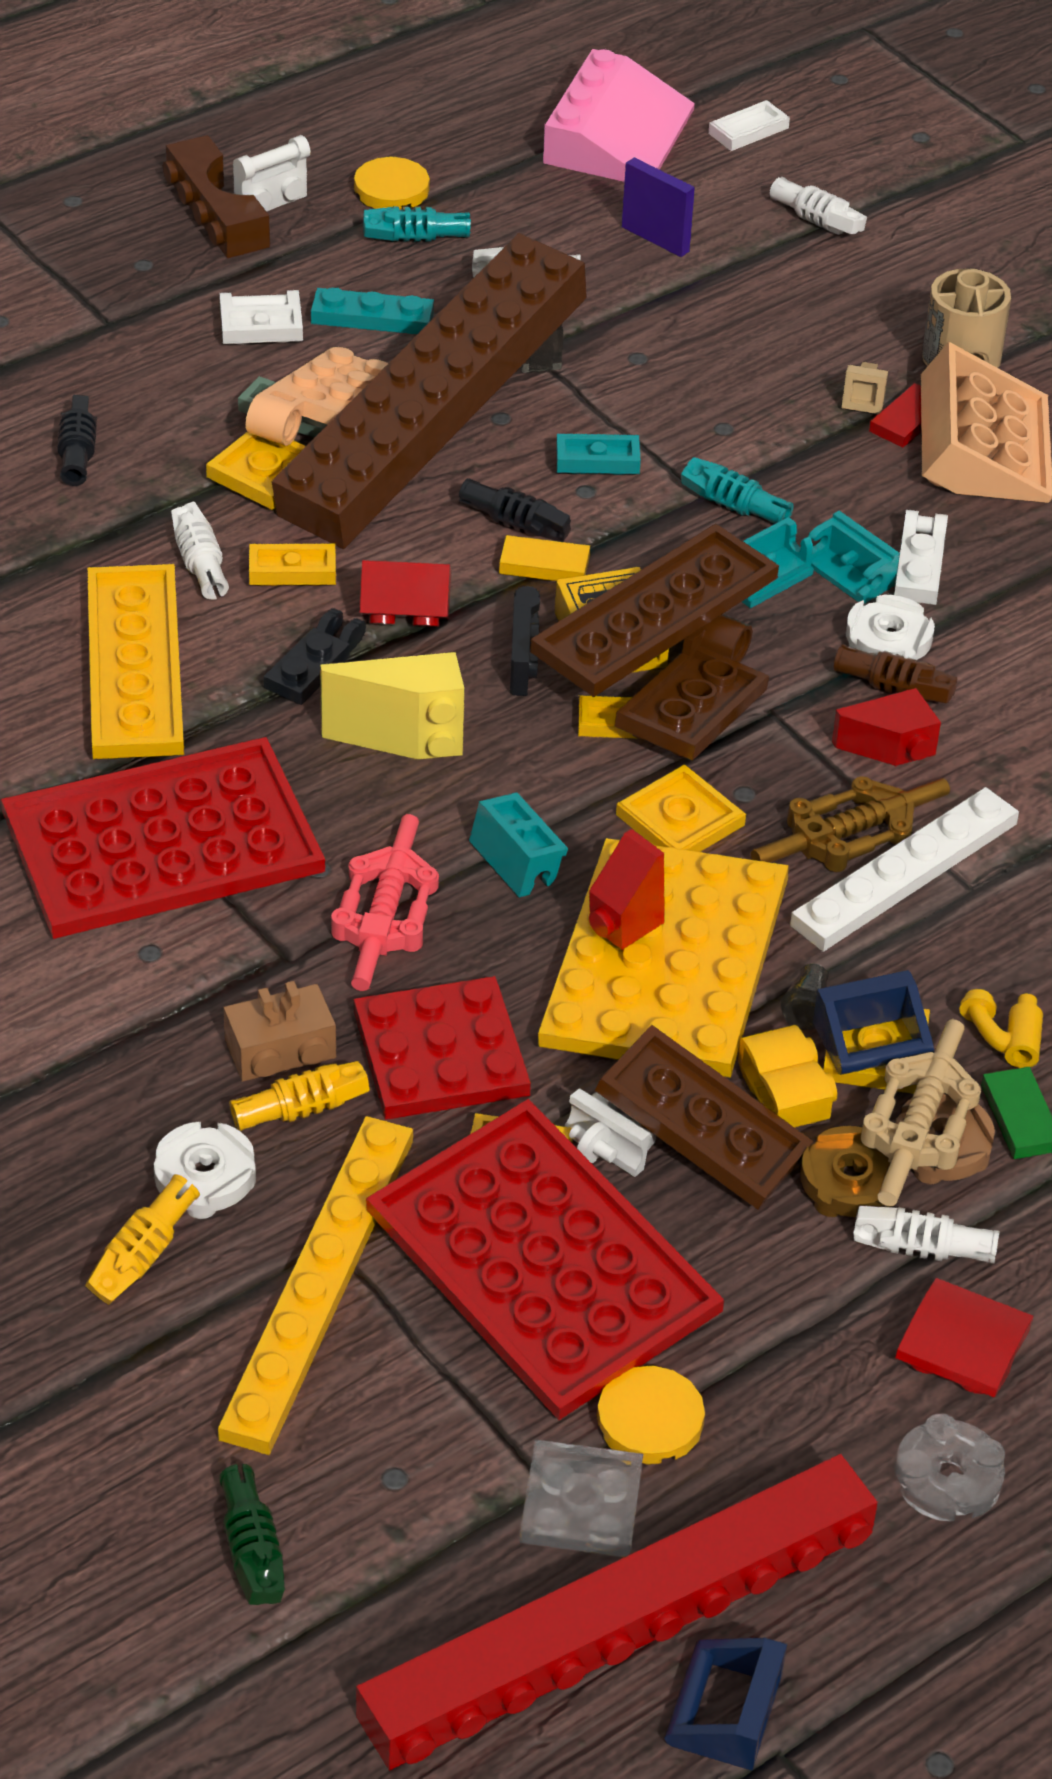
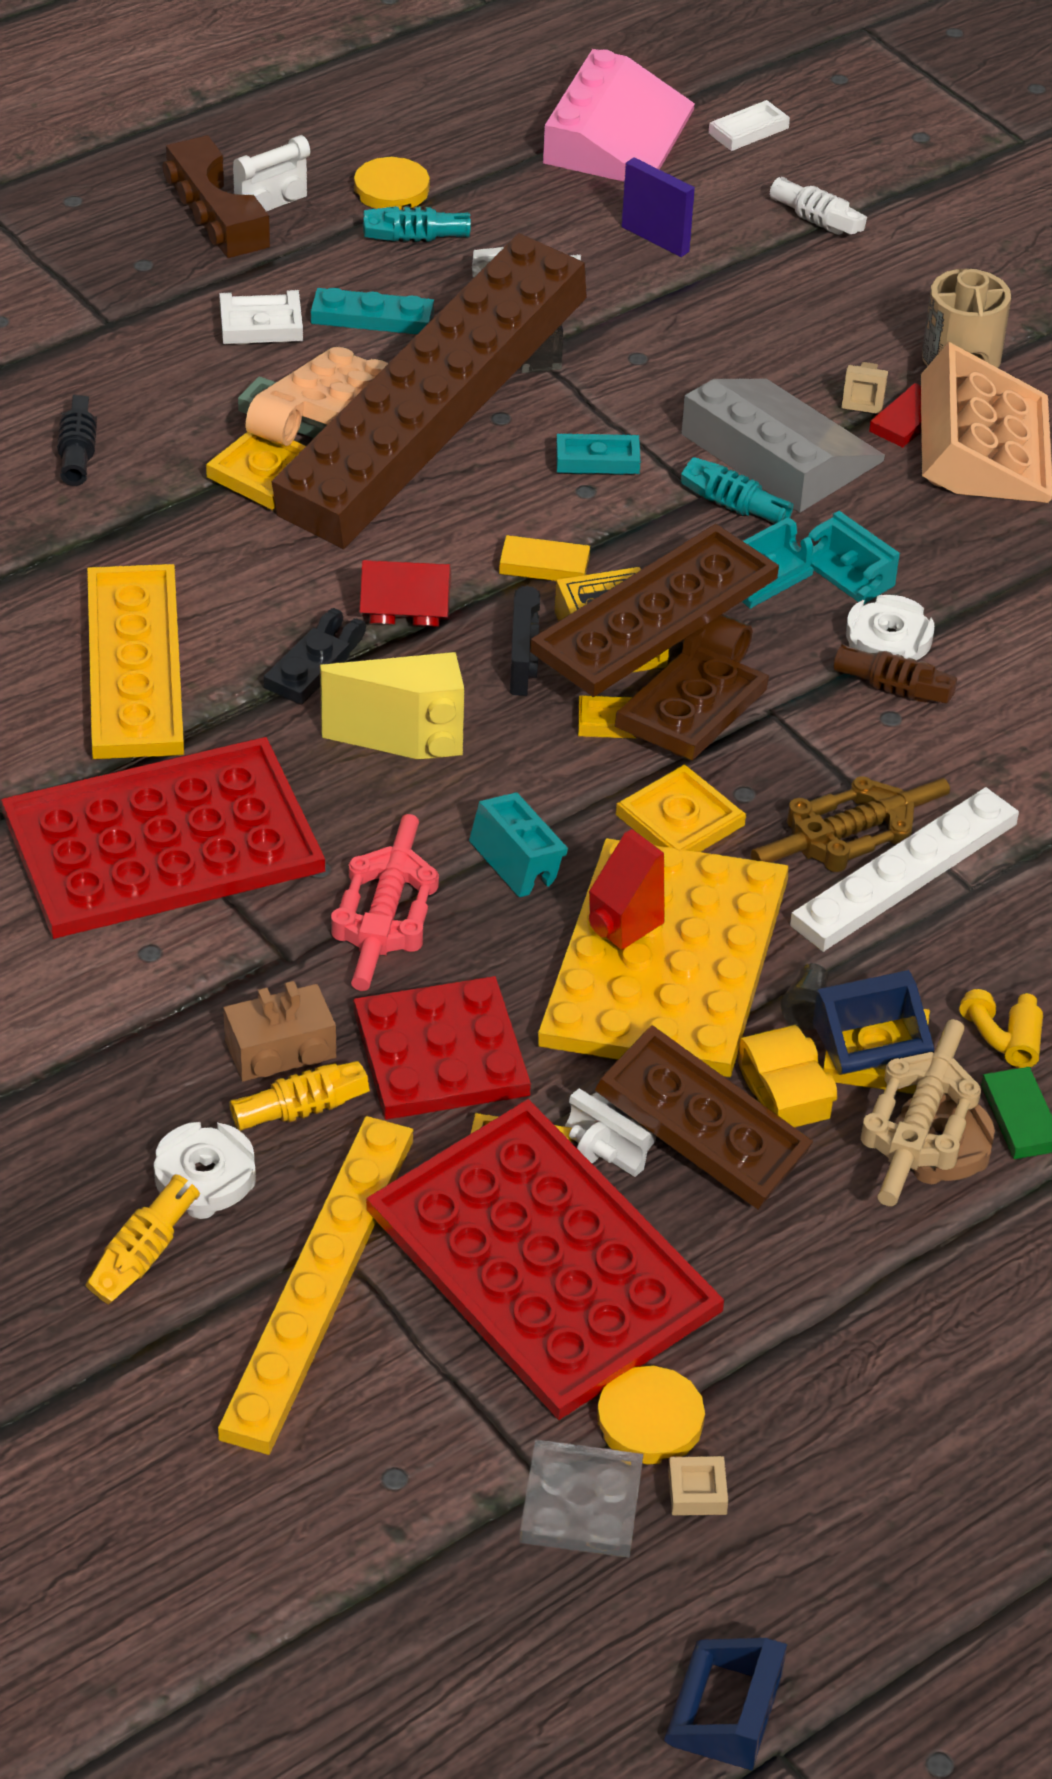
white hinge [171,501,229,600] -> none
dark green hinge [219,1464,285,1605] -> none
yellow plate [249,544,336,586] -> none
red brick [356,1454,878,1771] -> none
black hinge [459,478,571,542] -> none
pearl gold plate [800,1126,893,1217] -> none
red slope [832,688,941,766] -> none
white hinge [854,1206,999,1264] -> none
white plate [894,510,948,605] -> none
red slope [895,1278,1034,1398] -> none
clear plate [895,1414,1005,1521] -> none
none -> tan plate [668,1456,728,1515]
none -> light grey slope [682,379,885,513]

